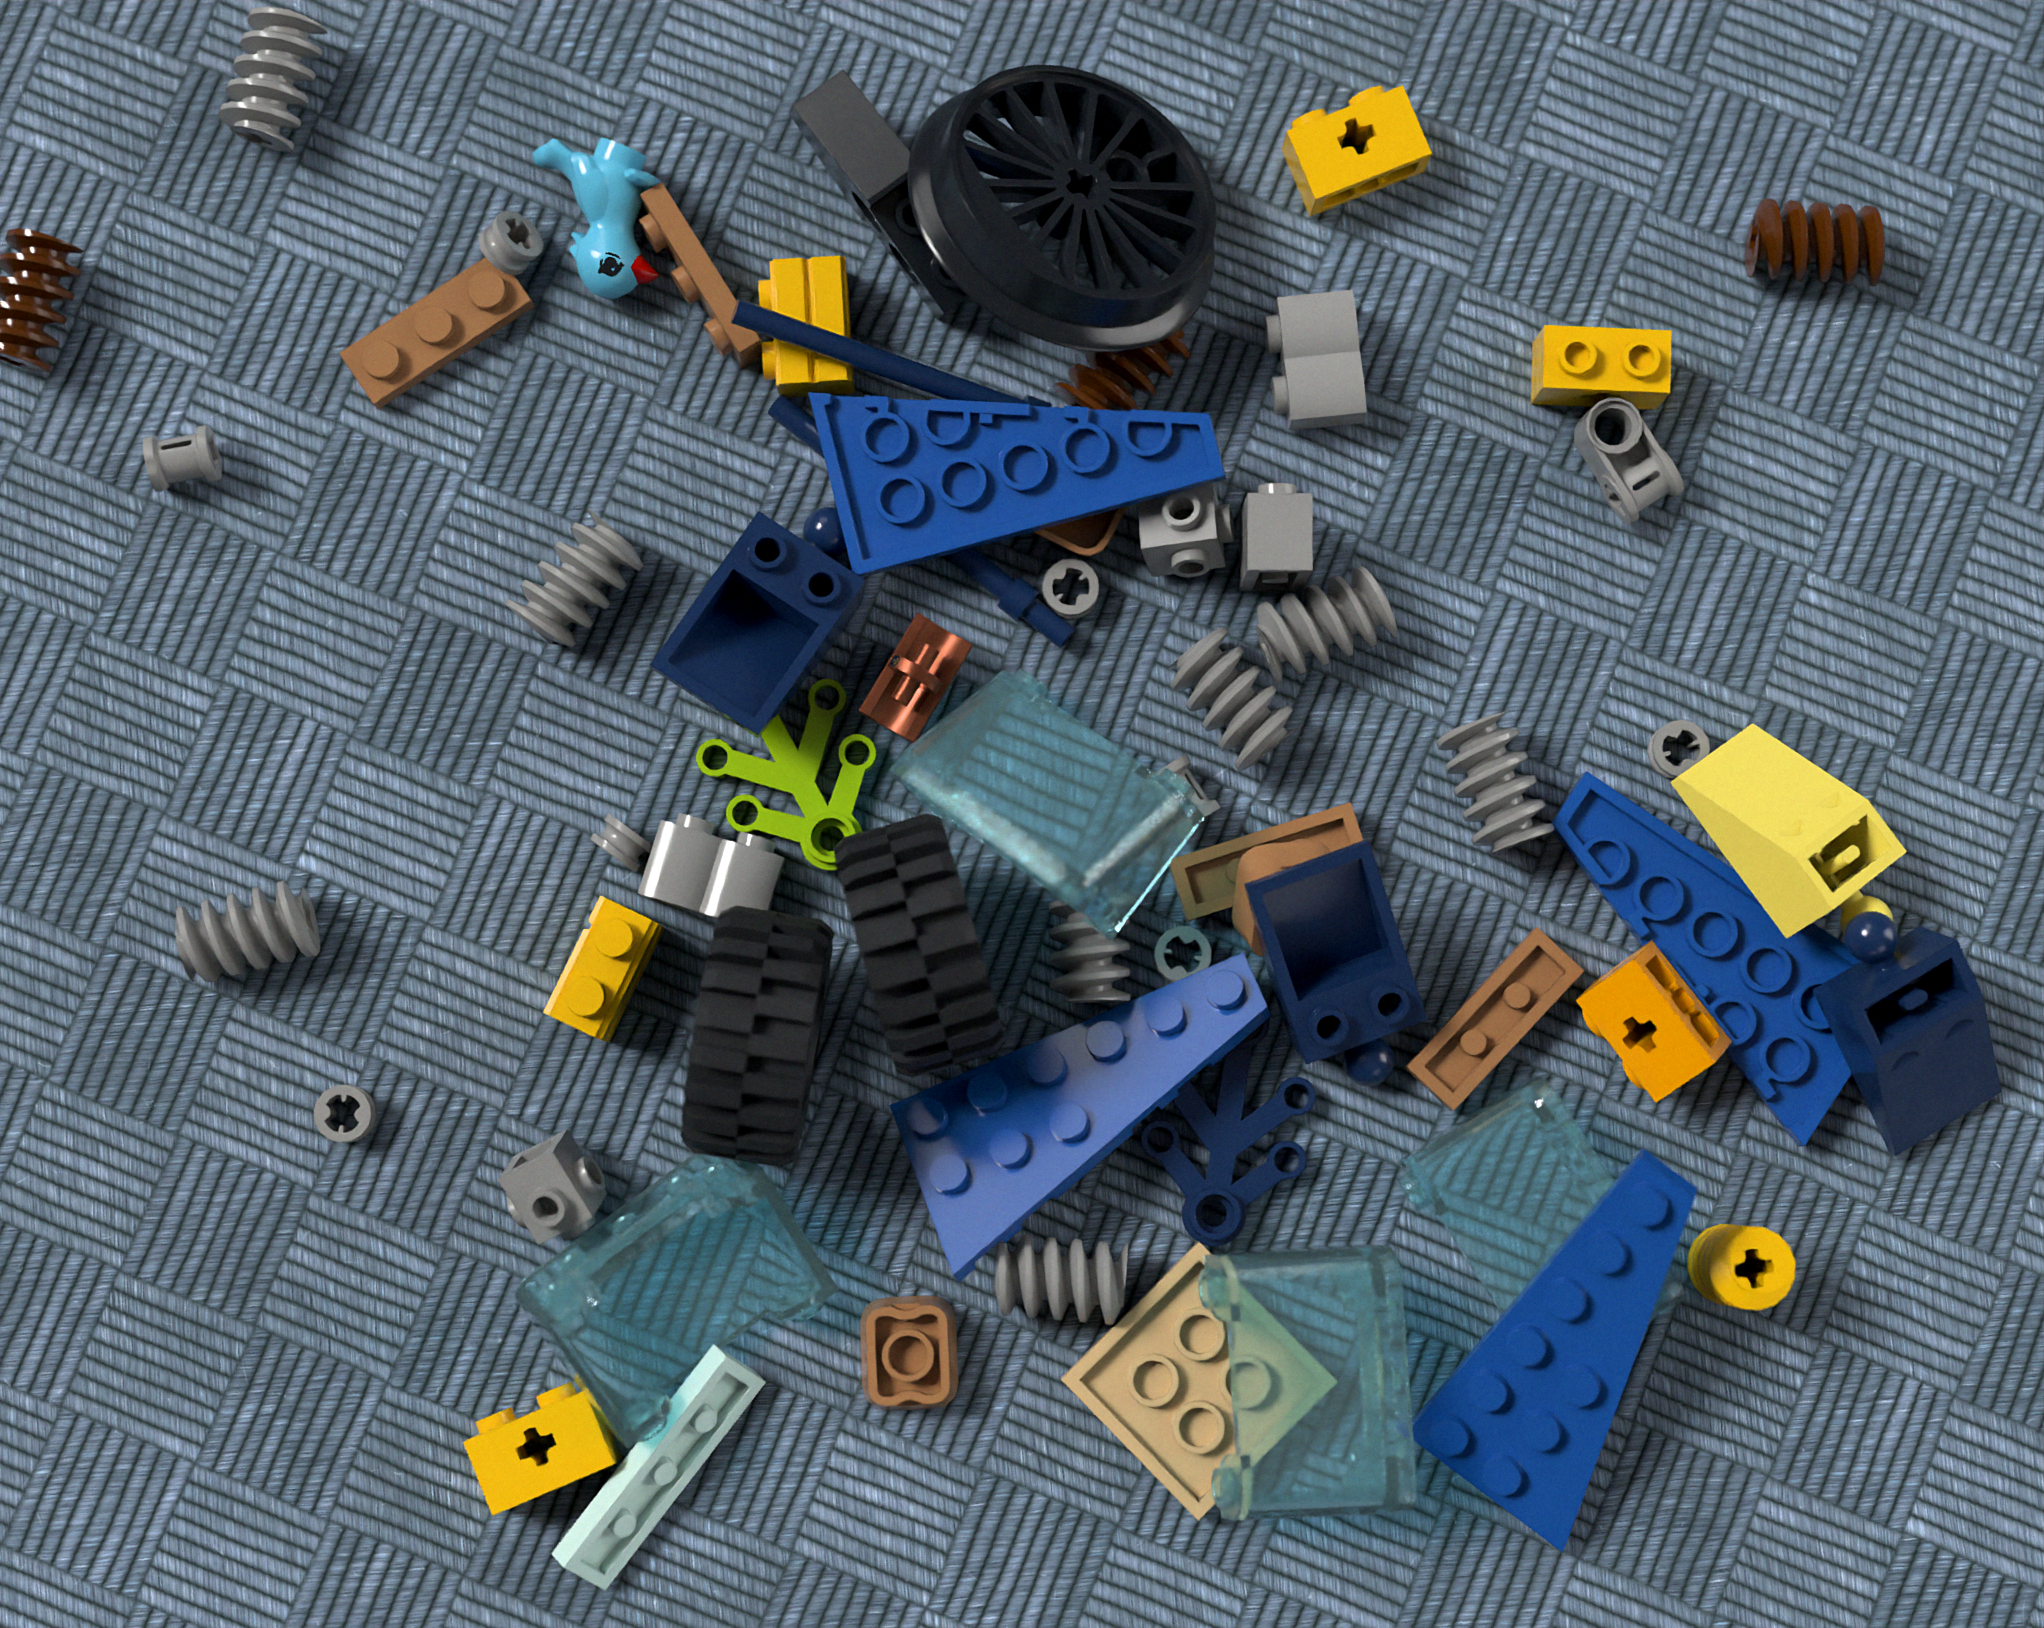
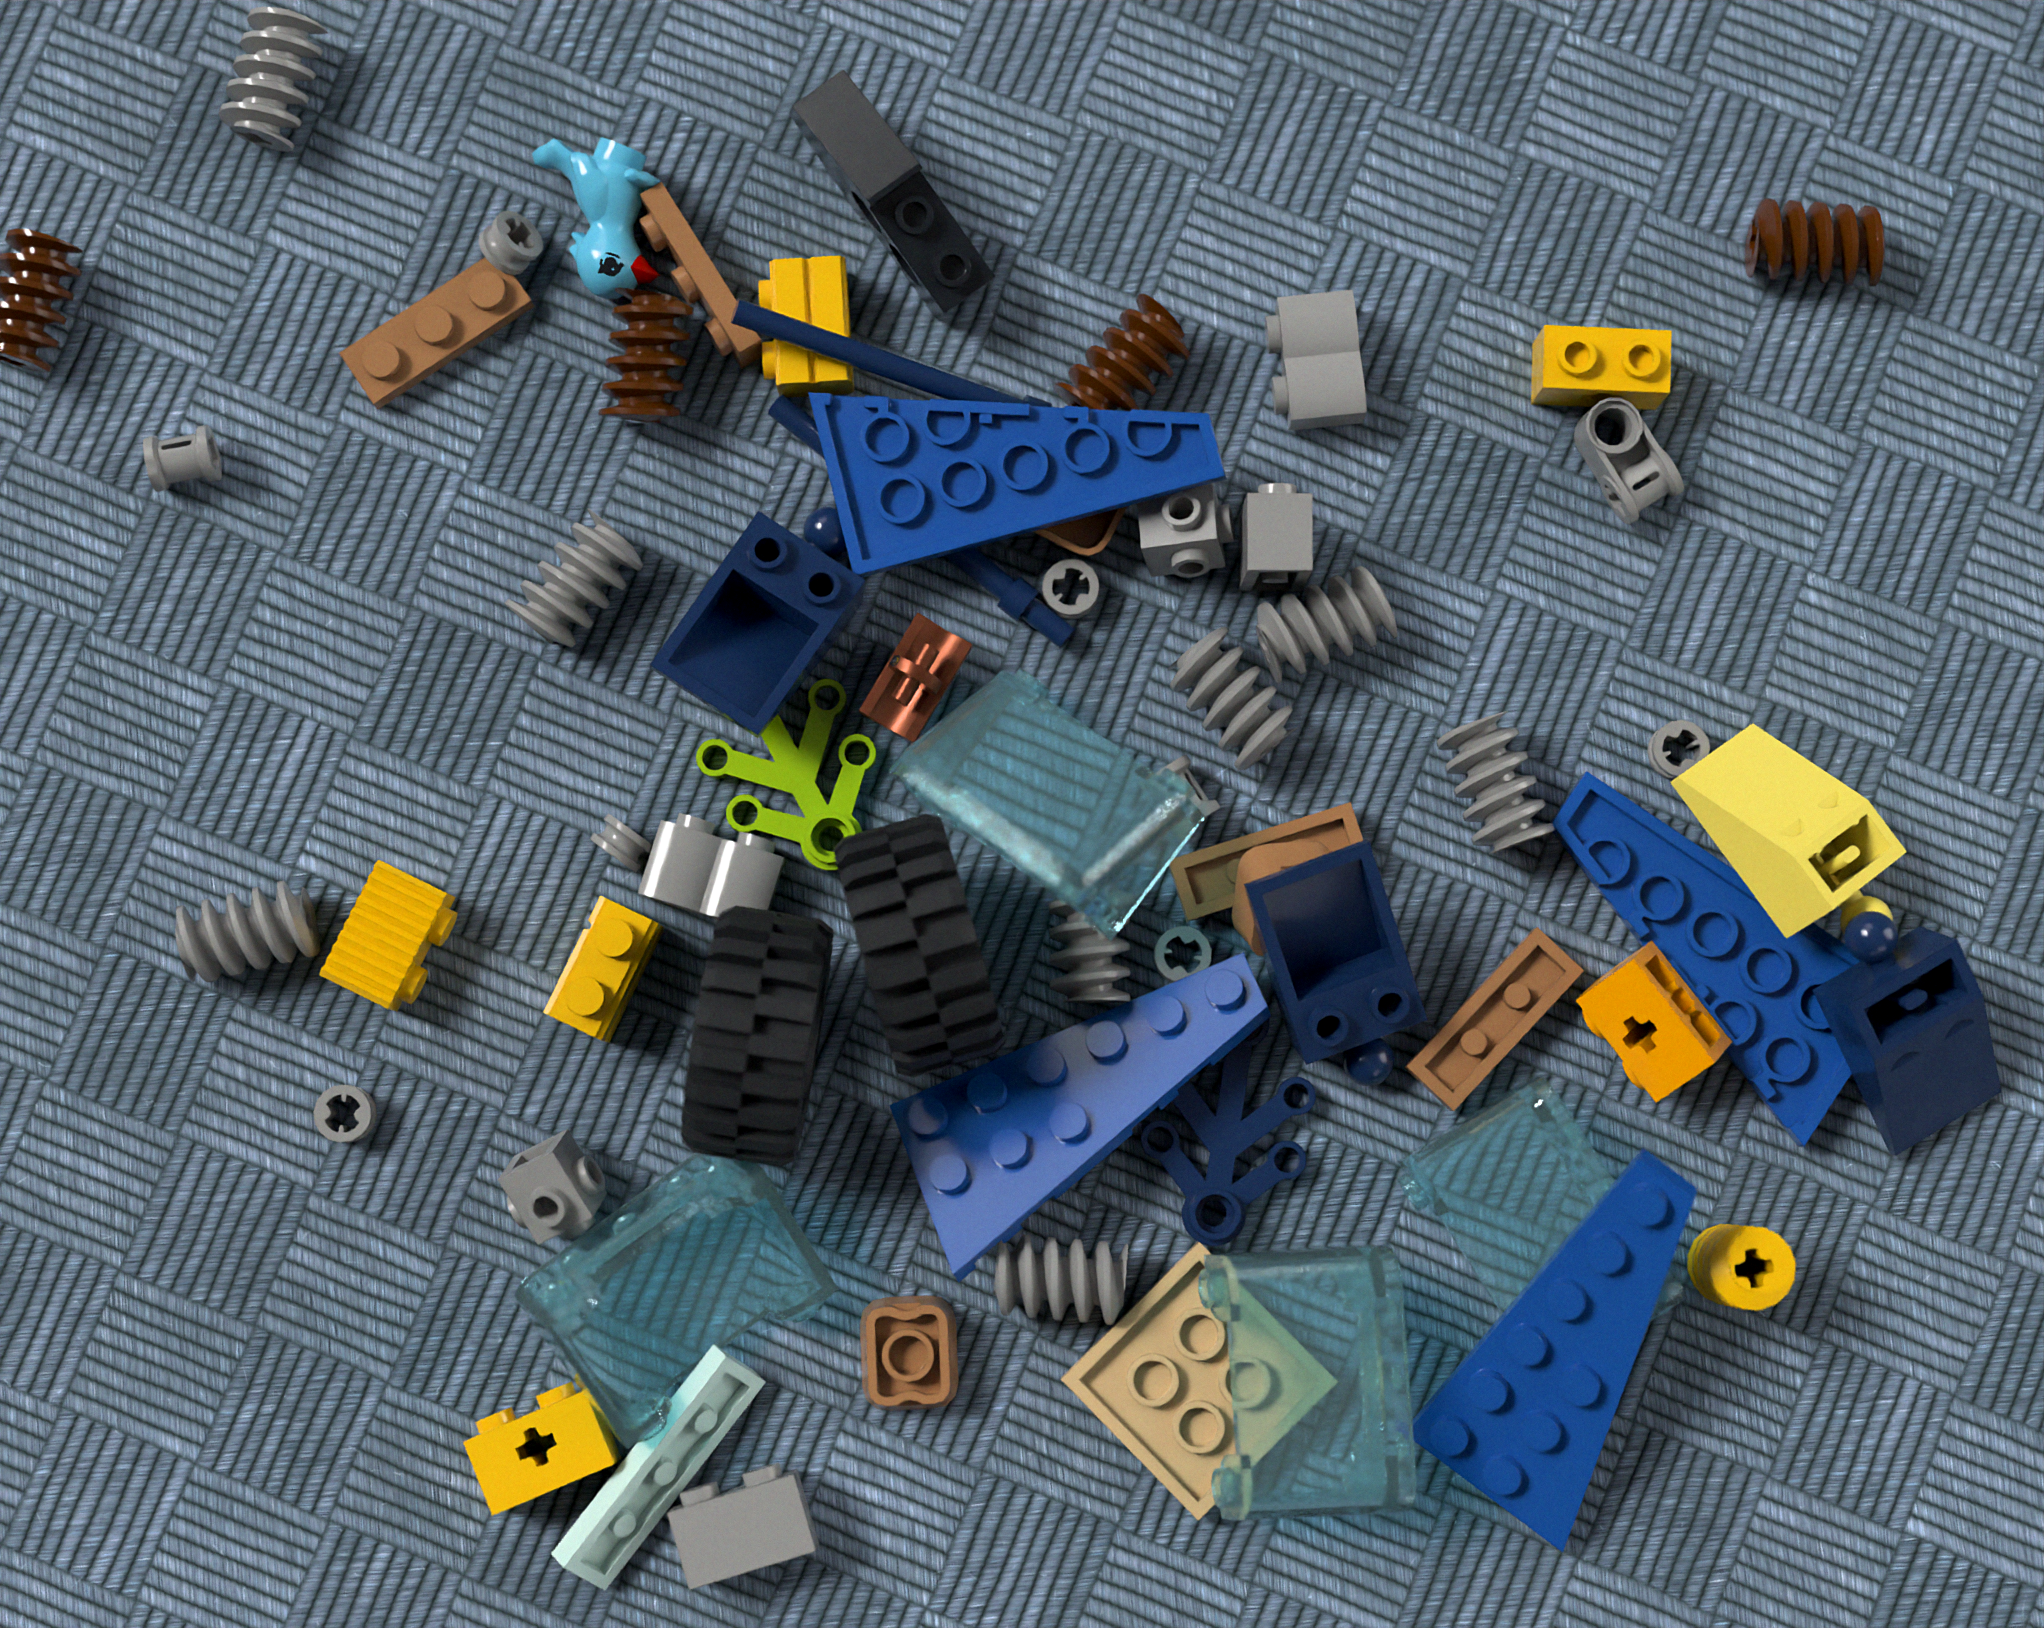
black piece [907,65,1216,352] -> none
yellow brick [1281,85,1432,217] -> none
none -> yellow brick [319,859,458,1011]
none -> reddish brown piece [598,288,694,424]
none -> light grey brick [667,1462,819,1590]

